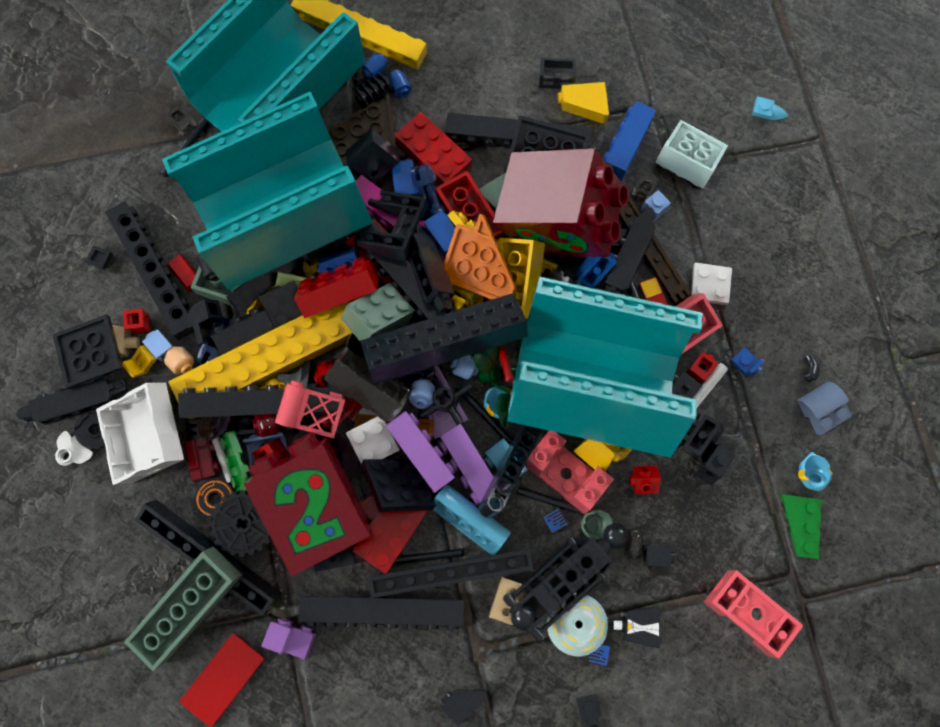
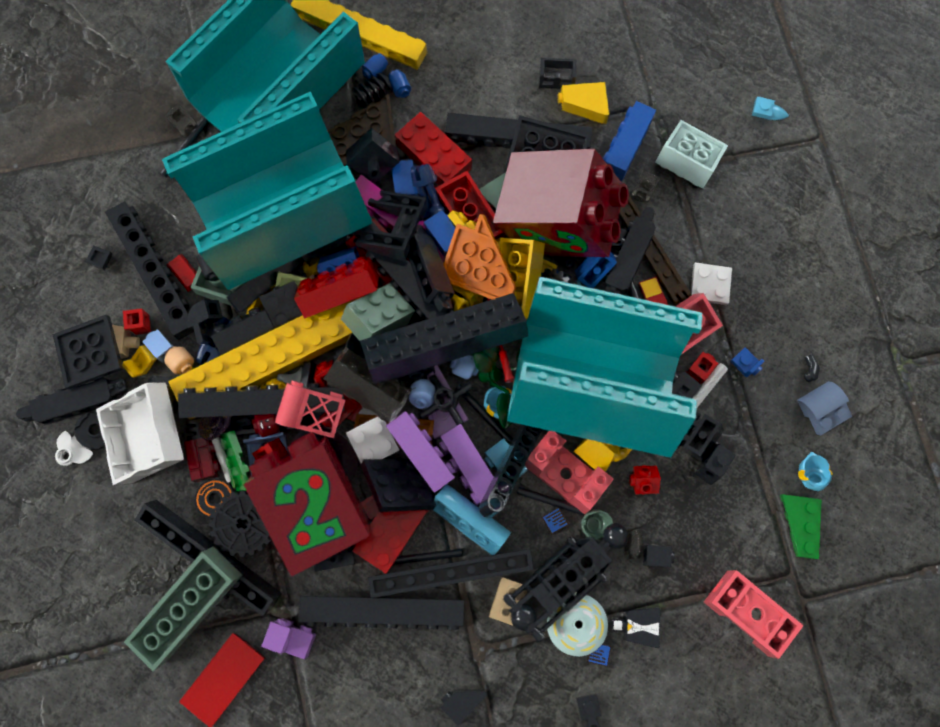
light blue brick [641,190,671,222] -> none

